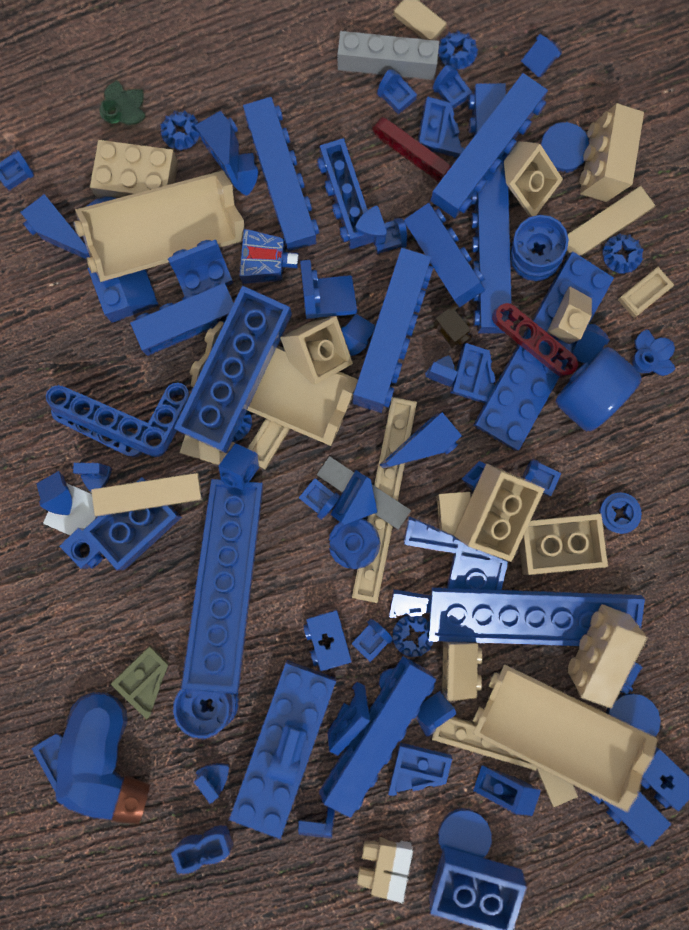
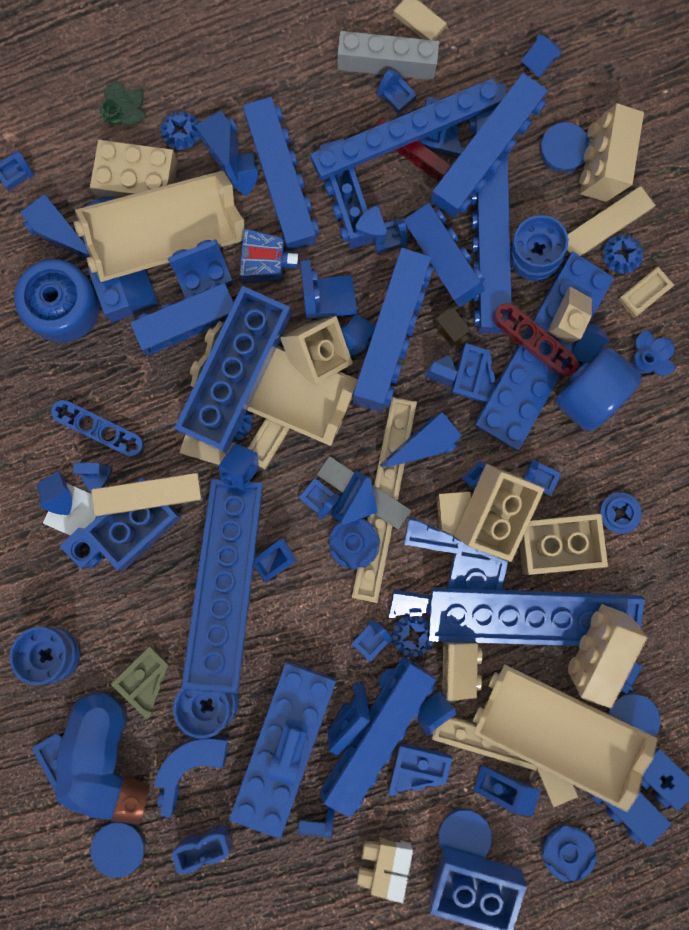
blue beam [46,383,189,457] -> none
blue tile [194,763,229,804] -> none
blue brick [303,610,351,671] -> none
blue tile [432,65,472,109] -> none
blue gear [438,30,478,70] -> none
tan slope [504,141,563,217] -> none
none -> blue wheel [10,627,80,685]
none -> blue wheel [14,259,100,343]
none -> blue tile [91,822,145,878]
none -> blue arch [154,734,230,818]
none -> blue slope [254,538,297,582]
none -> blue plate [310,78,503,181]
none -> blue tile [542,825,596,882]

